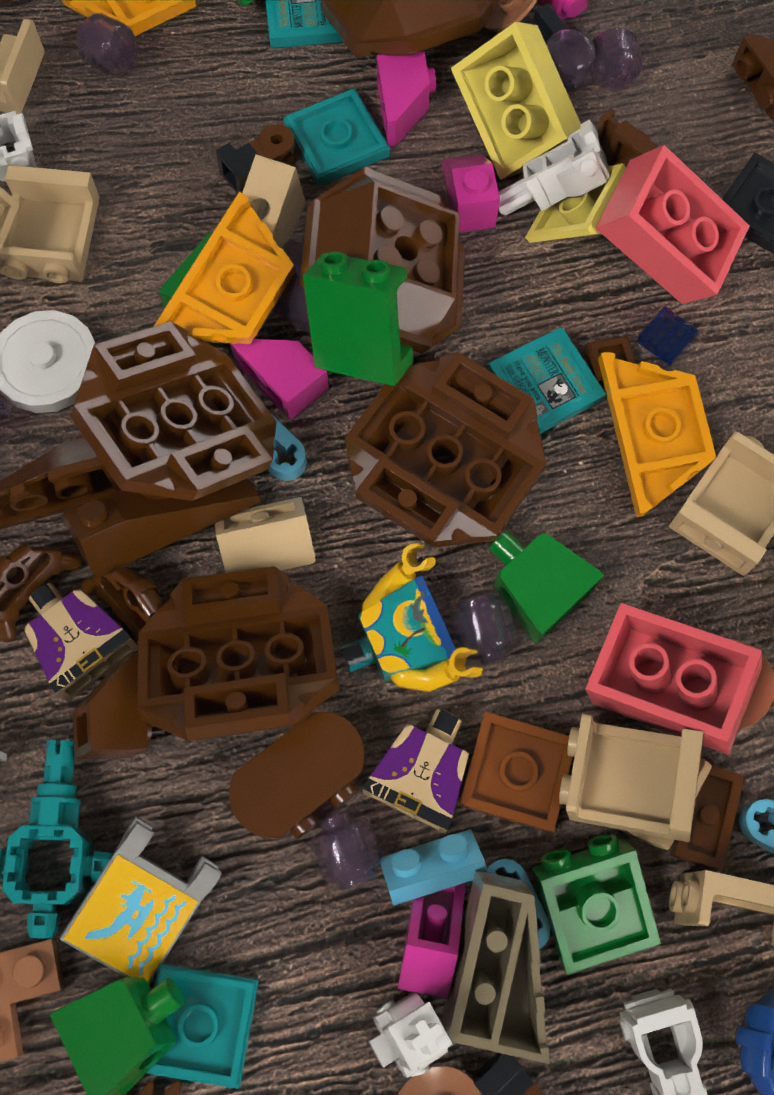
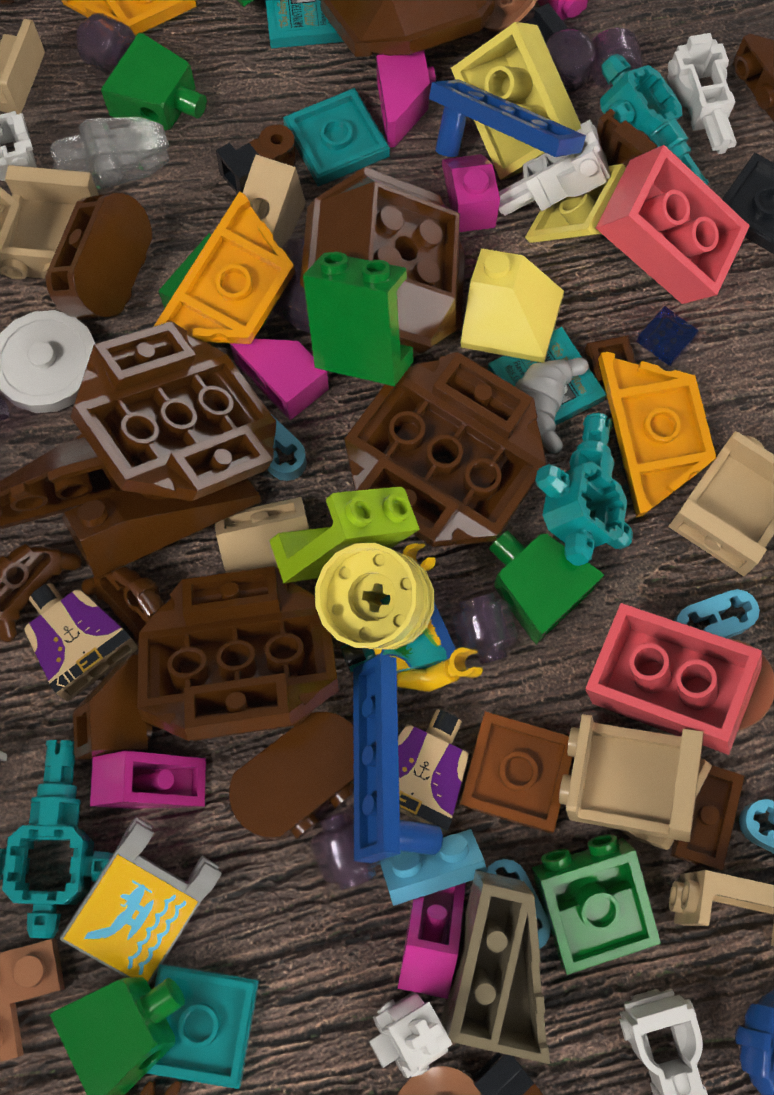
none -> reddish brown brick [45,193,152,318]
none -> clear hinge [50,117,169,190]
none -> dark pink slope [90,751,206,809]
none -> green torso [101,32,207,131]
none -> lime panel [269,487,420,583]
none -> light yellow wheel [315,543,434,650]
none -> blue piece [353,654,443,863]
none -> blue piece [429,79,586,157]
none -> light yellow slope [461,248,564,363]
none -> light grey piece [515,357,589,454]
none -> teal piece [535,413,633,566]
none -> teal piece [600,54,709,185]
none -> white piece [667,33,737,154]
none -> medium azure beam [673,589,760,639]

